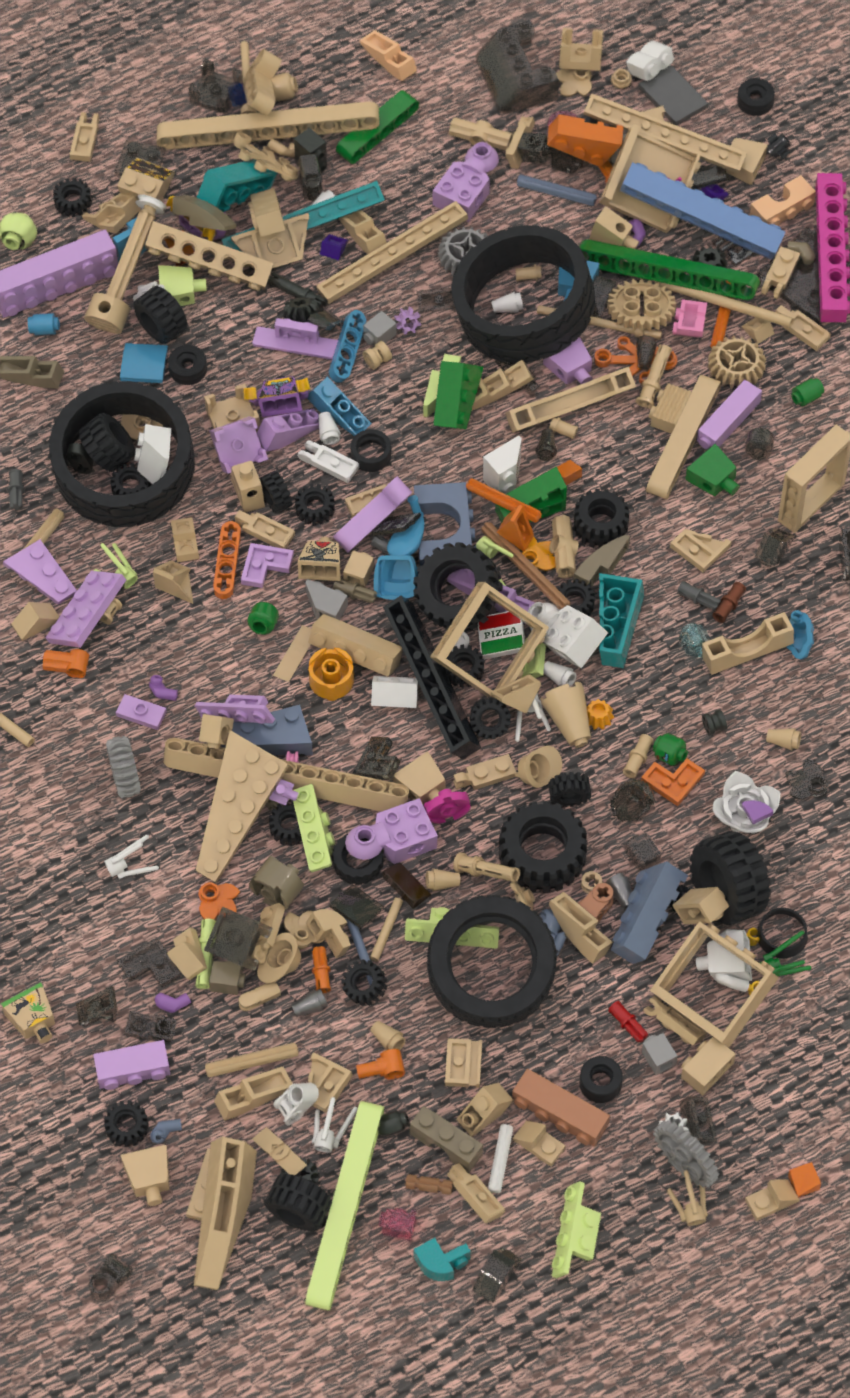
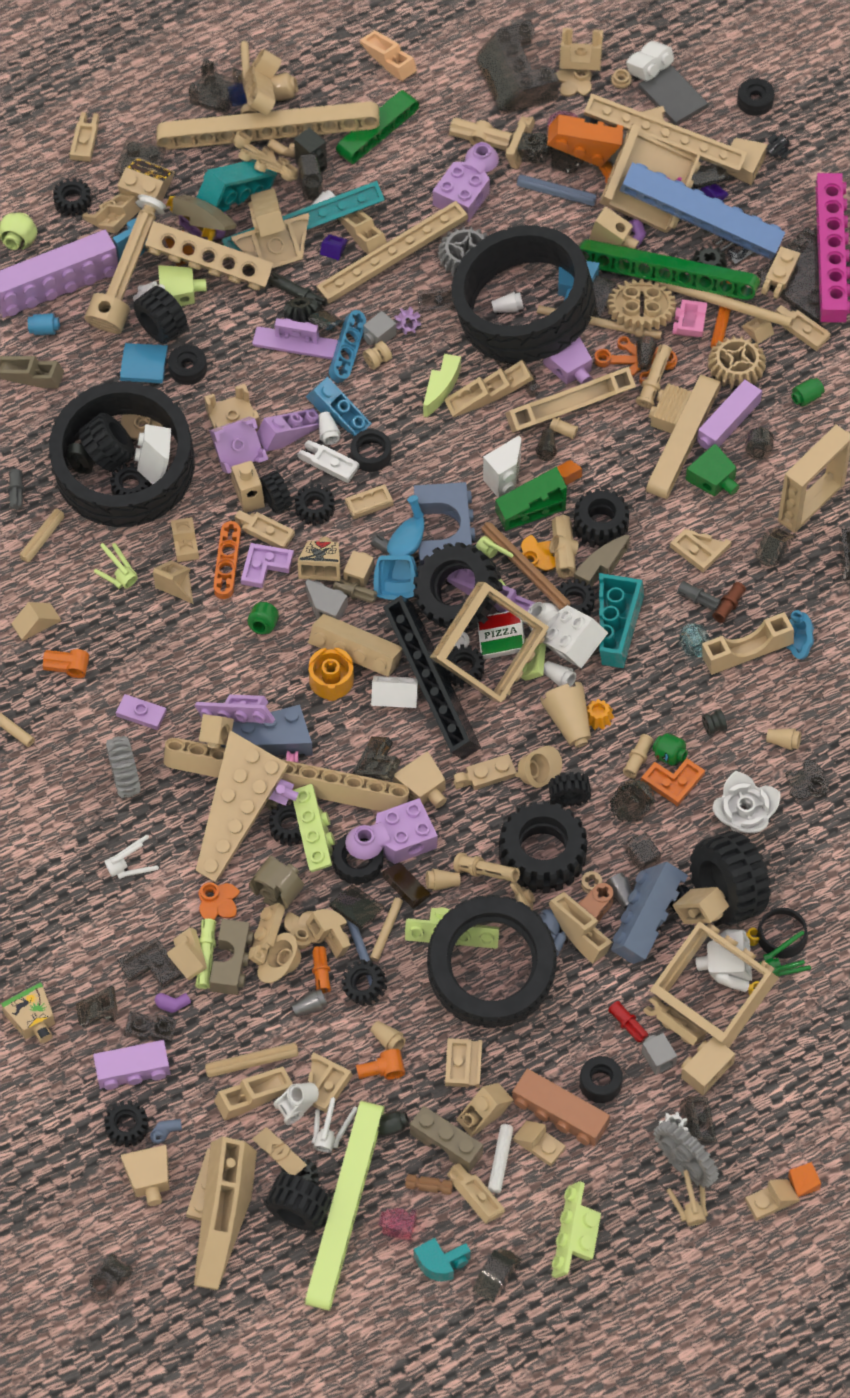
lavender wing [3,540,77,605] -> none
lavender plate [45,571,126,648] -> none
tan bush [99,598,122,625] -> none
medium lavender arm [149,675,178,701] -> none
clear smoke panel [204,907,273,972] -> none
tan bar [239,981,281,1011] -> none
medium lavender torso [243,376,310,417] -> none
tan piece [273,625,311,682] -> none
lavender beam [333,476,412,553] -> none
clear smoke piece [371,512,421,536] -> none
dark pink plate [423,789,471,824] -> none
green wedge [433,361,484,430] -> none
orange axle [466,478,542,523] -> none
black tyre [469,697,511,739] -> none
tan slope [491,675,541,713] -> none
orange slope [496,505,534,551] -> none
tan pin [515,264,542,281] -> none
white plant [515,693,551,742] -> none
medium lavender tile [742,800,774,824] -> none
light nougat arch [750,175,816,226] -> none
dark tan arm [787,241,815,265] -> none

